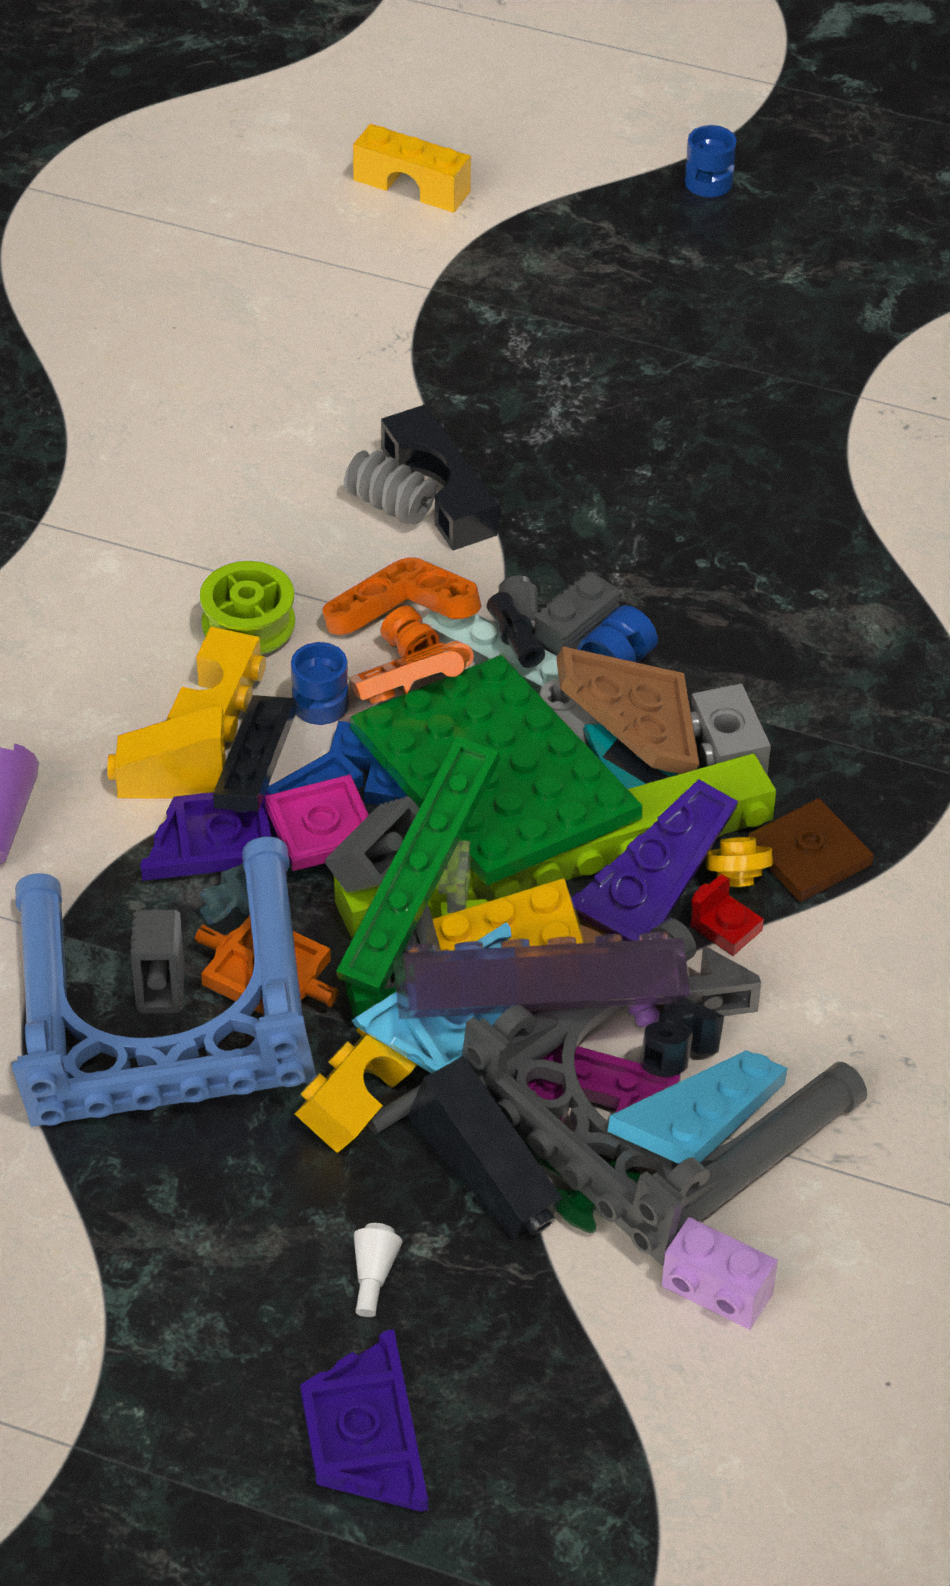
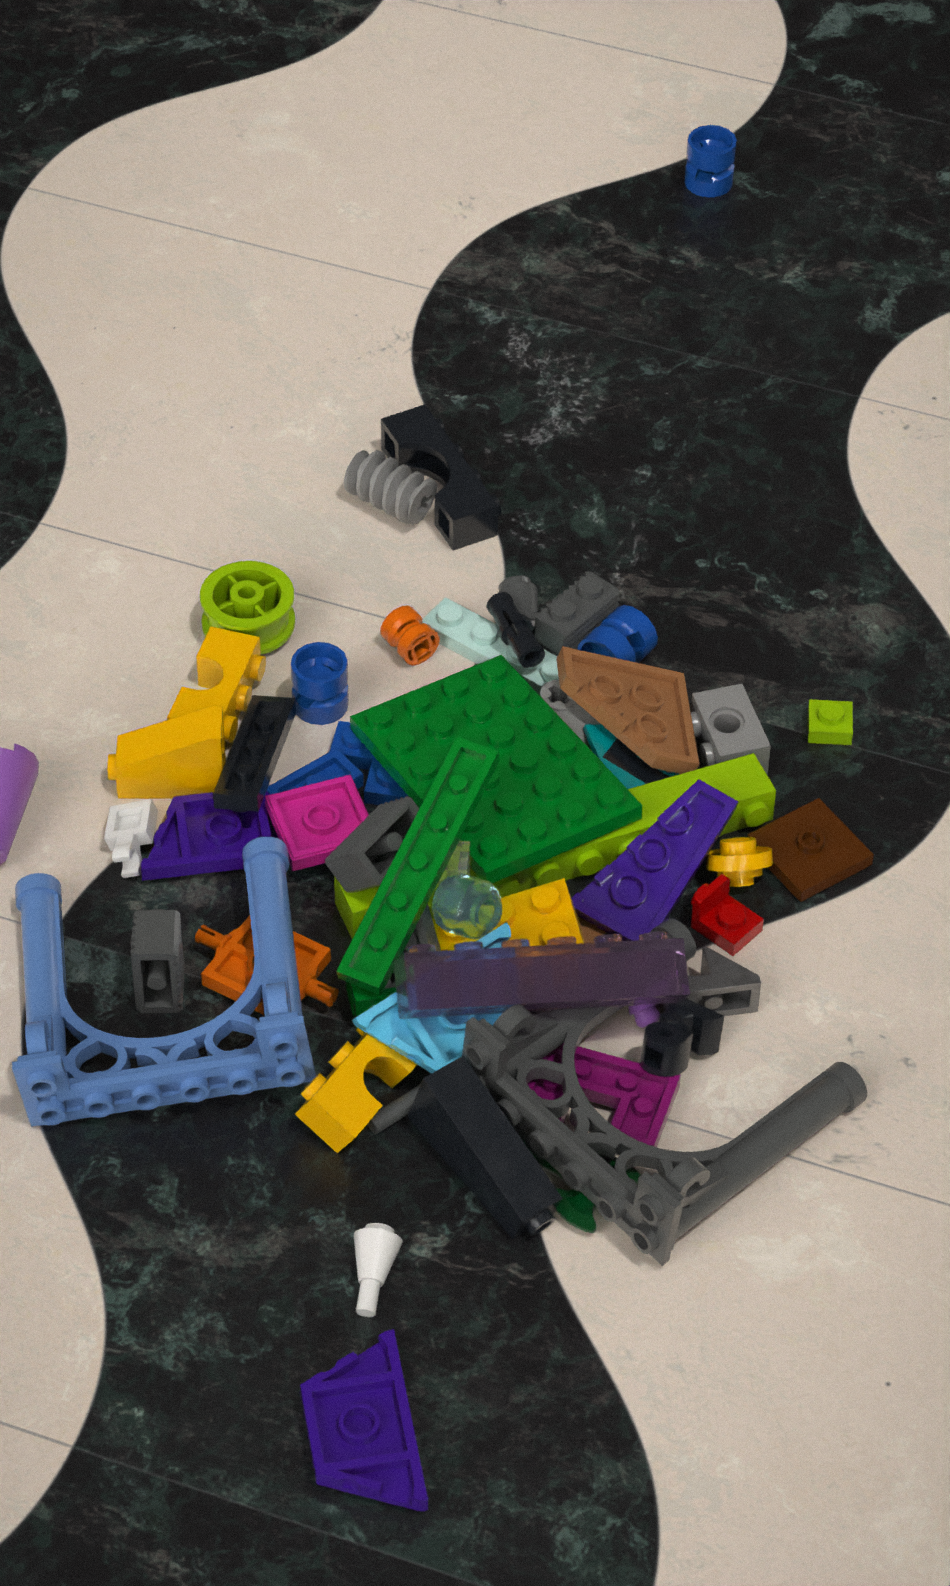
clear light blue plate [200,864,250,924] -> none
orange beam [322,557,482,635] -> none
orange plate [348,640,474,704] -> none
yellow arch [353,123,471,213] -> none
medium azure wing [607,1050,788,1164] -> none
lavender brick [662,1217,778,1330] -> none
none -> white plate [104,799,158,878]
none -> clear light blue head [432,873,502,940]
none -> lime plate [808,699,853,745]

